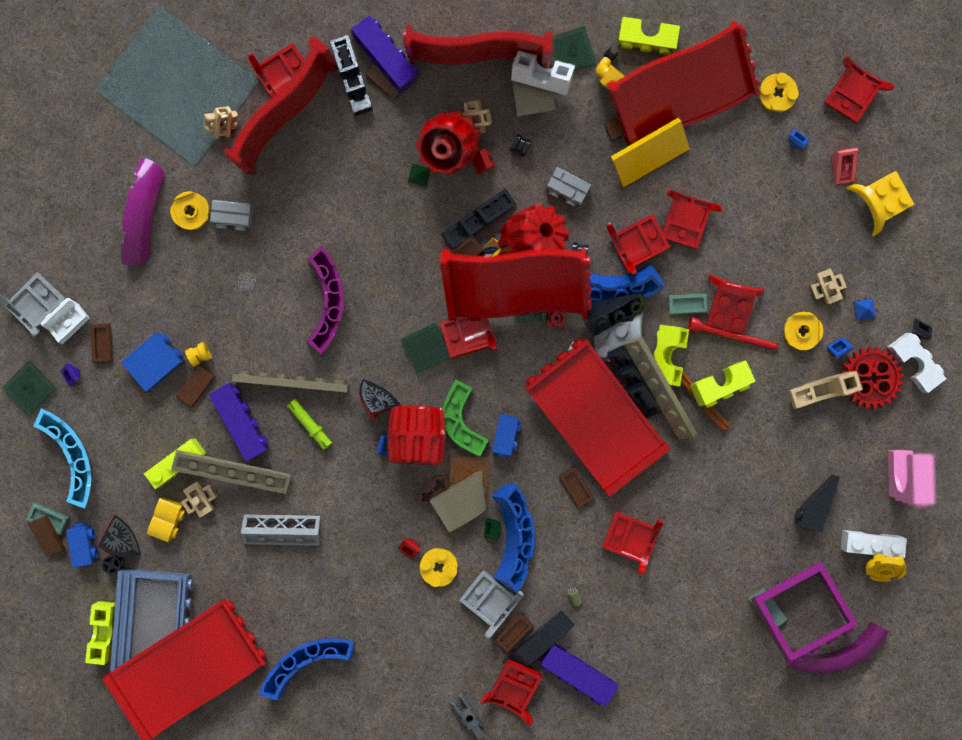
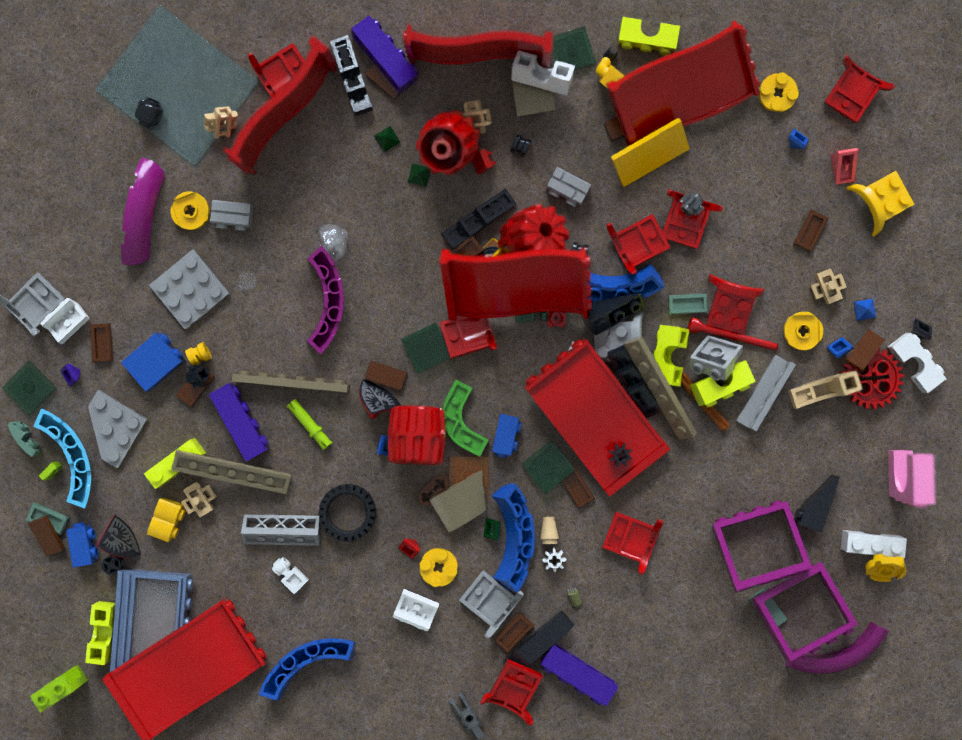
none -> sand green slope [8,421,42,457]
none -> lime panel [30,665,88,713]
none -> lime tile [39,461,63,481]
none -> light grey plate [88,390,148,468]
none -> black head [134,97,163,128]
none -> light grey plate [149,249,230,330]
none -> black gear [185,364,210,388]
none -> white plate [272,557,309,594]
none -> clear cylinder [313,224,350,263]
none -> black tyre [318,484,376,542]
none -> reddish brown tile [365,360,407,390]
none -> dark green slope [375,126,400,152]
none -> white bracket [393,589,439,631]
none -> clear green plate [522,440,576,494]
none -> tan cone [540,517,559,544]
none -> white gear [542,547,566,572]
none -> black gear [608,443,633,467]
none -> dark grey gear [680,192,704,217]
none -> light grey plate [690,335,743,380]
none -> magenta window [712,500,812,593]
none -> light grey fence [736,355,796,431]
none -> reddish brown tile [793,209,829,253]
none -> reddish brown tile [846,329,885,371]

